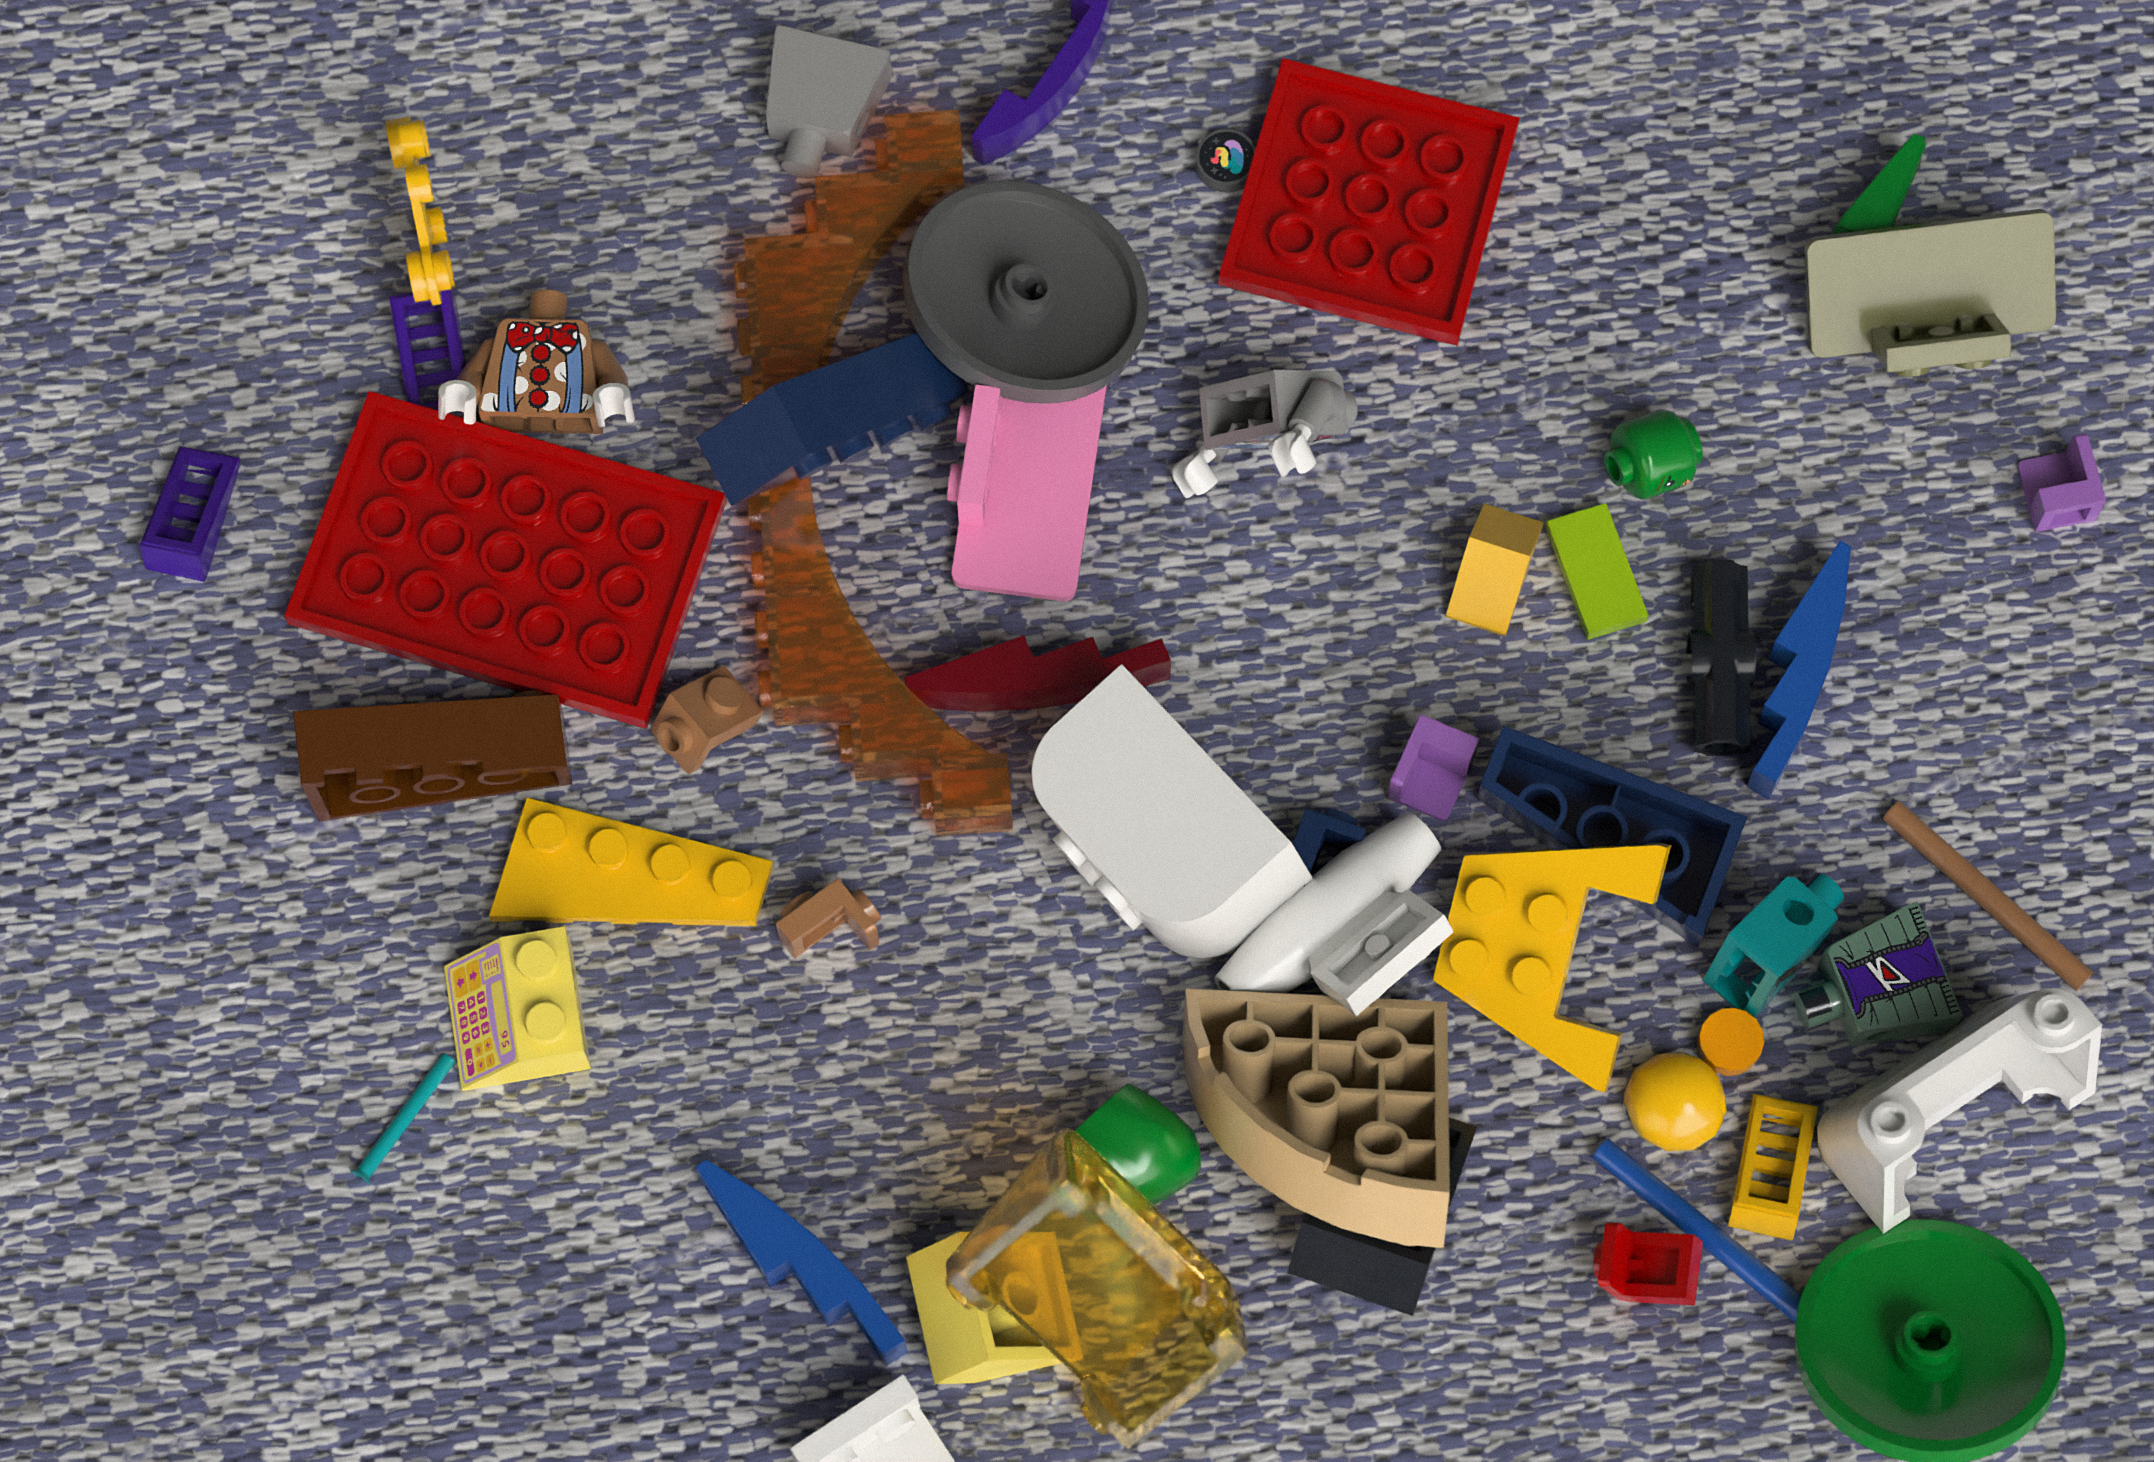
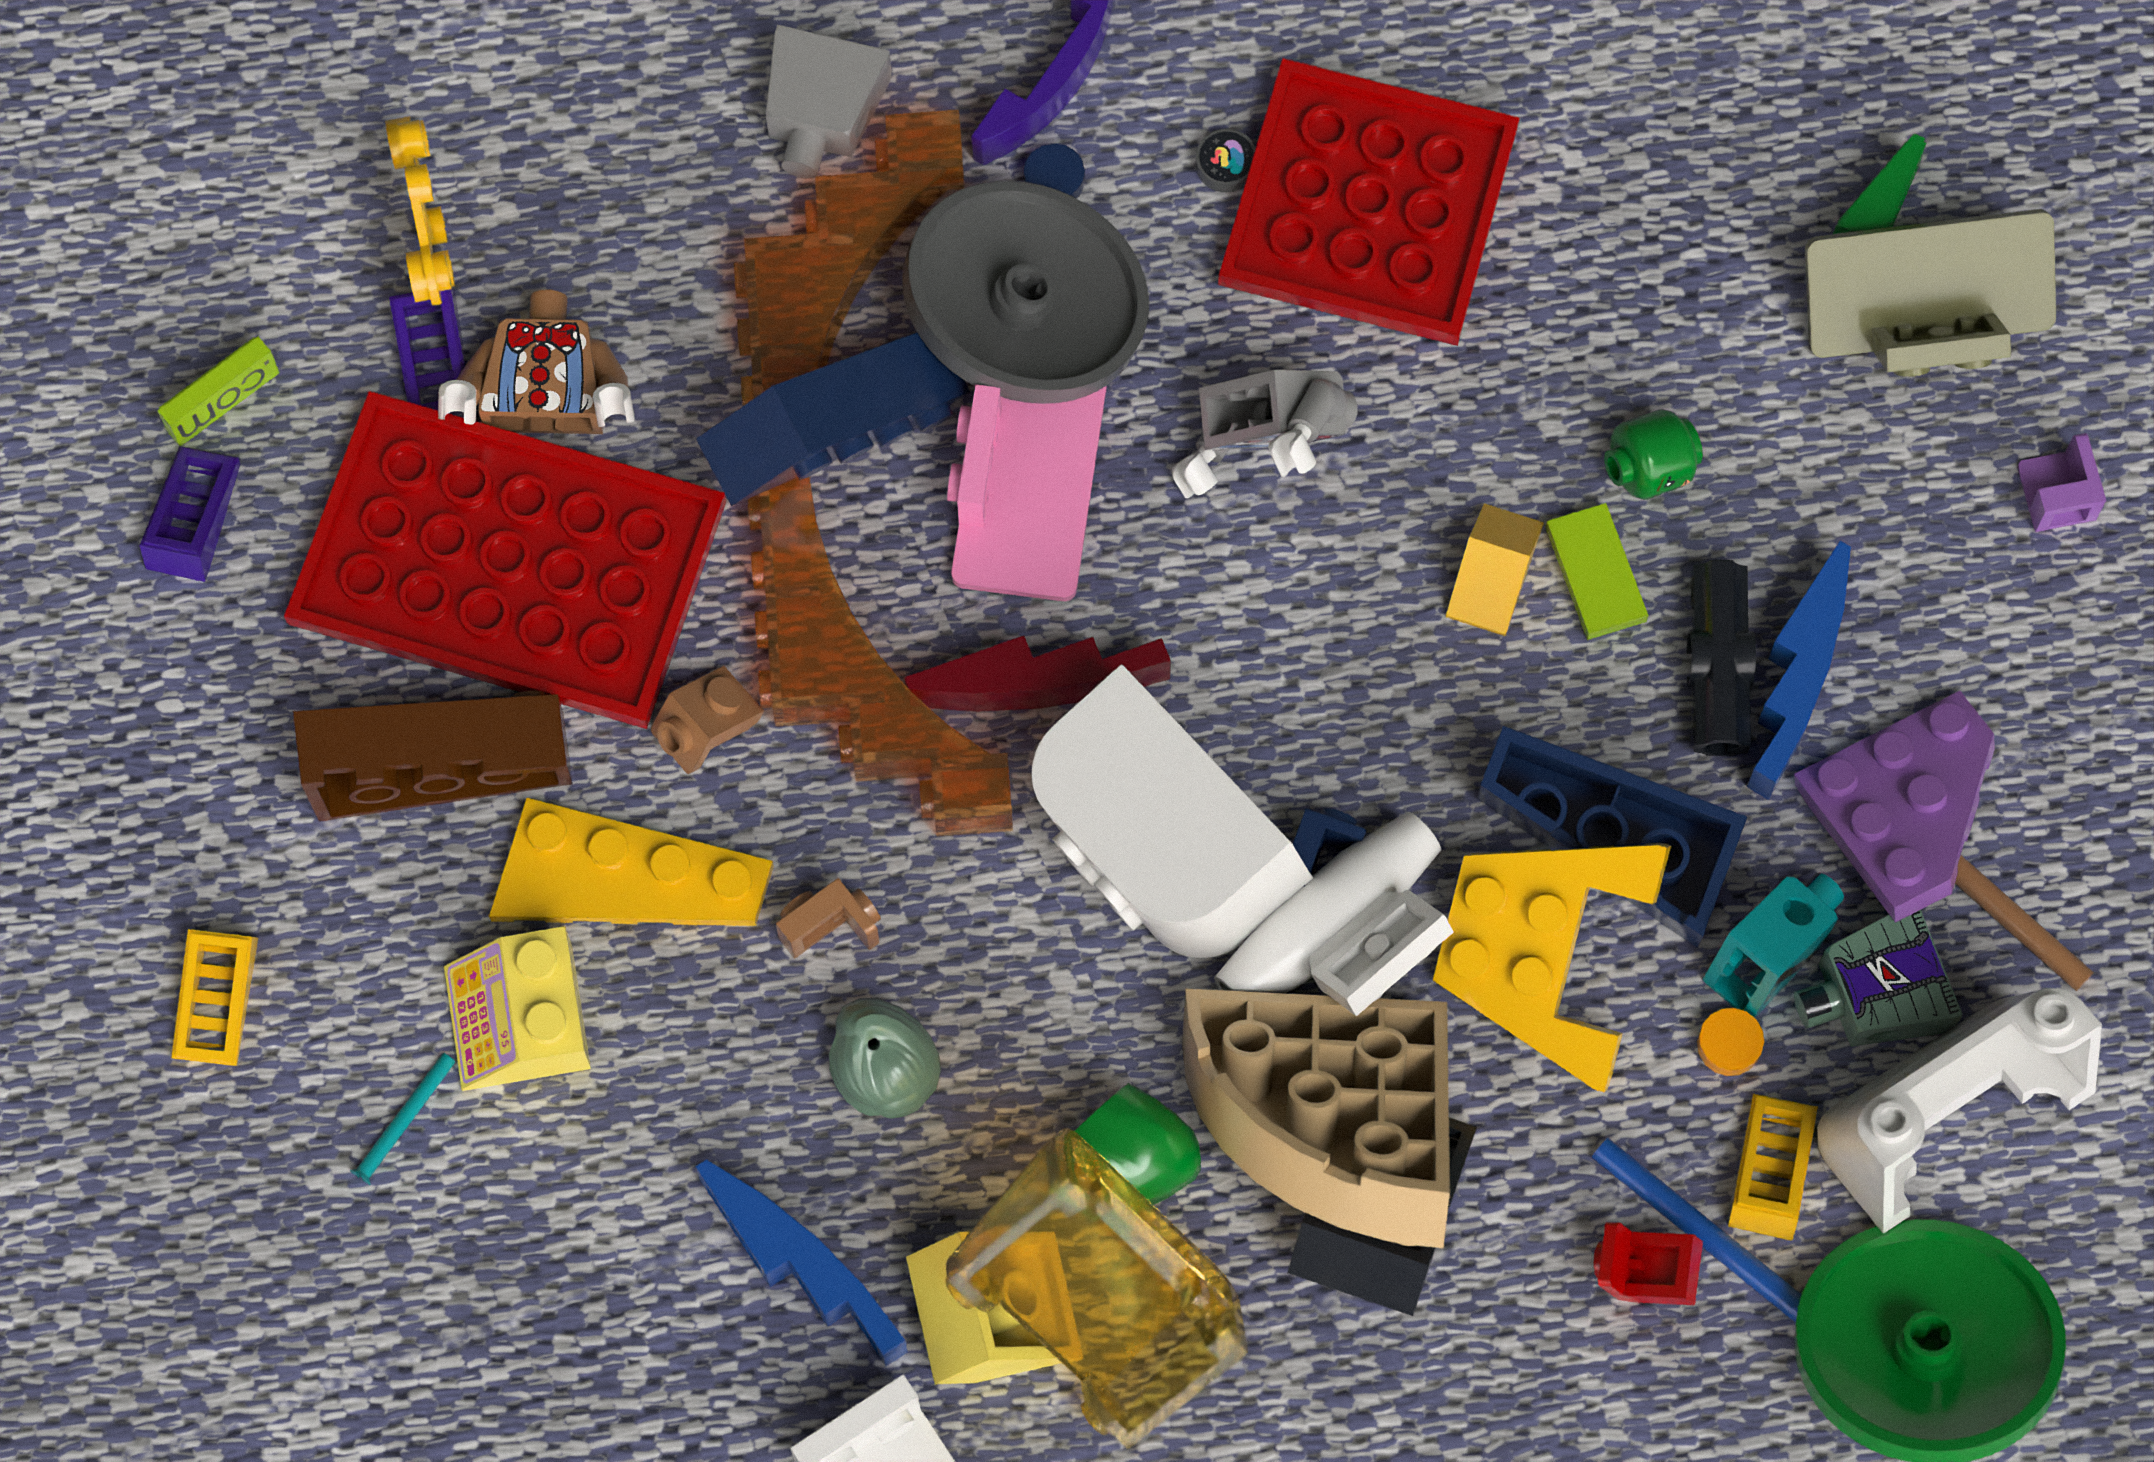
medium lavender panel [1387,714,1480,821] -> none
yellow hair [1624,1052,1727,1152] -> none
none -> lime tile [157,336,280,446]
none -> yellow slope [171,929,258,1066]
none -> sand green hair [829,998,941,1119]
none -> dark blue piece [1024,143,1085,199]
none -> medium lavender plate [1794,691,1995,922]

